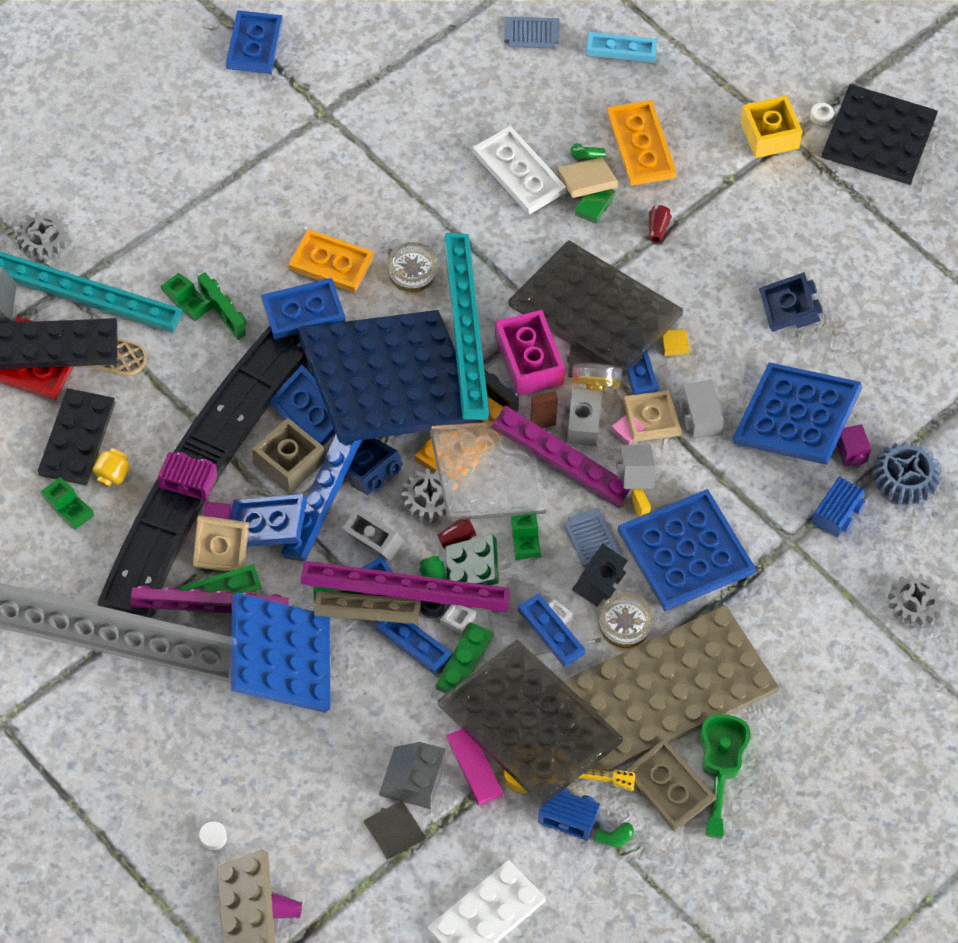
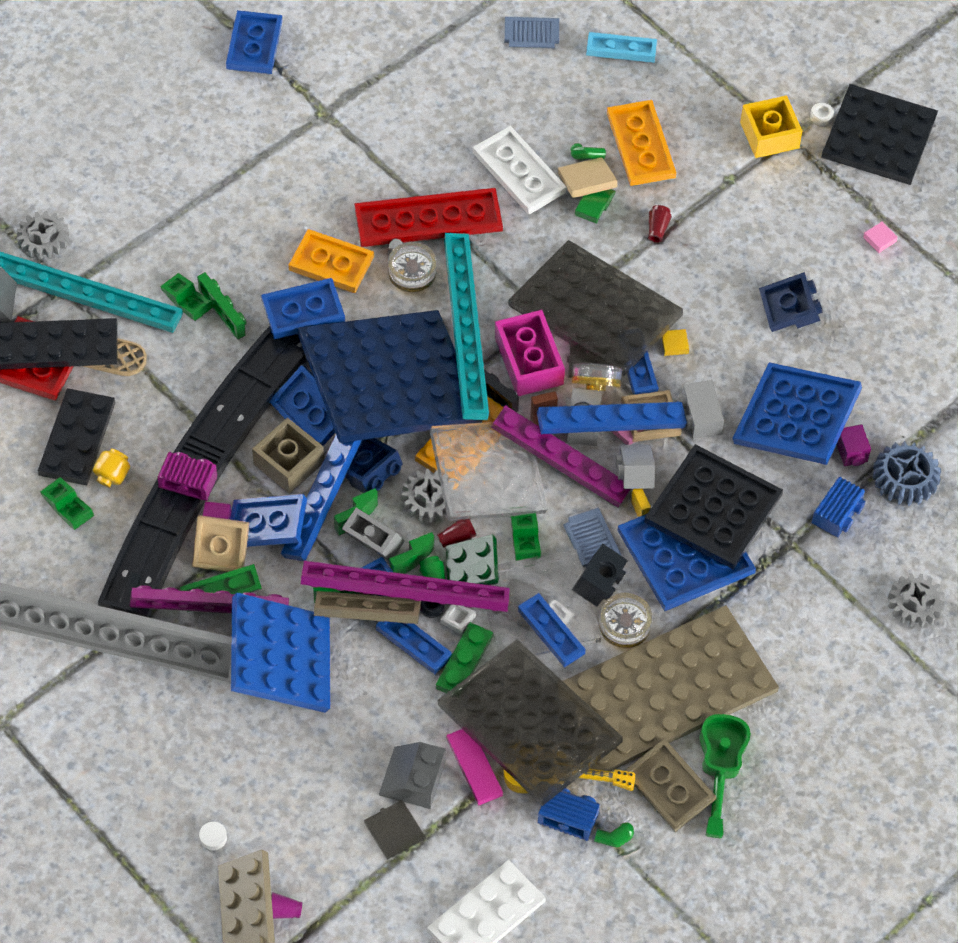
none -> green slope [334,489,378,536]
none -> red plate [354,188,503,247]
none -> green slope [389,532,434,574]
none -> blue plate [537,402,687,434]
none -> black plate [644,444,783,570]
none -> bright pink tile [863,222,898,253]

